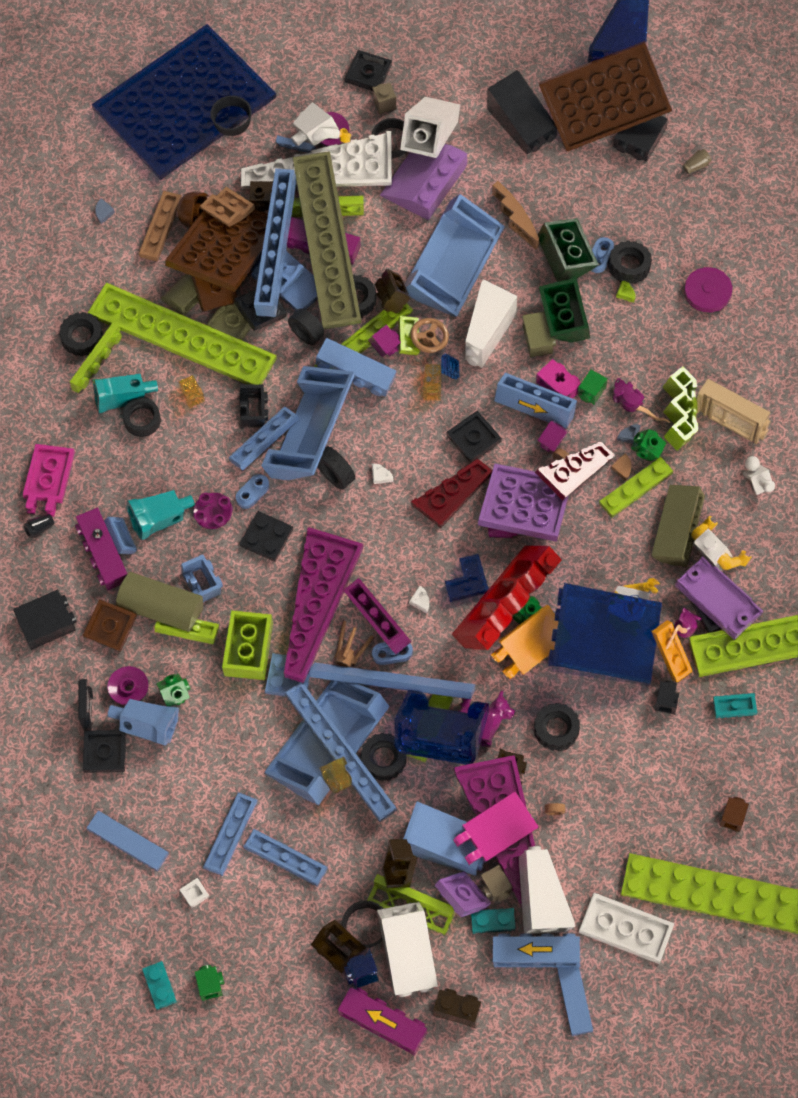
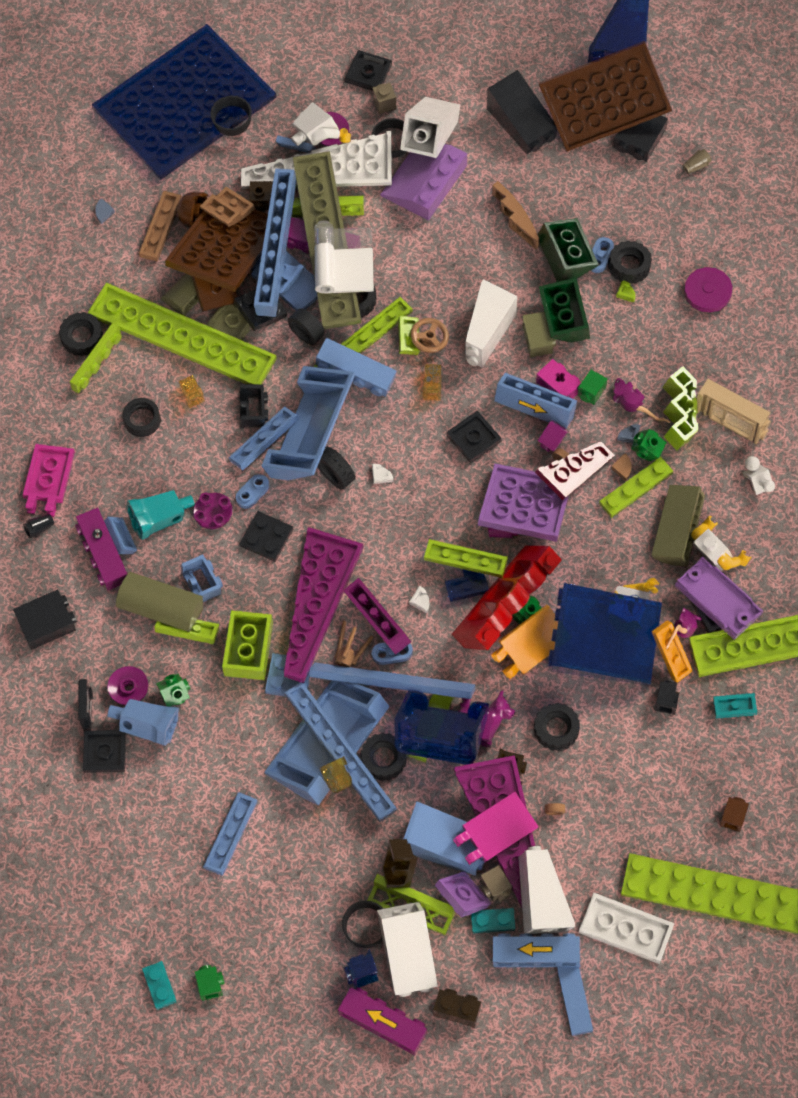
reddish brown plate [83,599,137,652] -> none
medium blue tile [87,811,169,872] -> none
teal piece [92,373,158,414] -> none
white tile [179,878,209,909] -> none
medium blue tile [243,829,328,887] -> none
dark brown window [311,920,366,973] -> none
magenta brick [368,324,401,357] -> none
dark brown brick [374,269,411,313] -> none
medium blue slope [405,194,505,317] -> none
dark red wing [411,459,493,528] -> none
clear blue tile [441,354,459,379] -> none
none -> white door [314,221,374,293]
none -> lime plate [424,539,508,578]

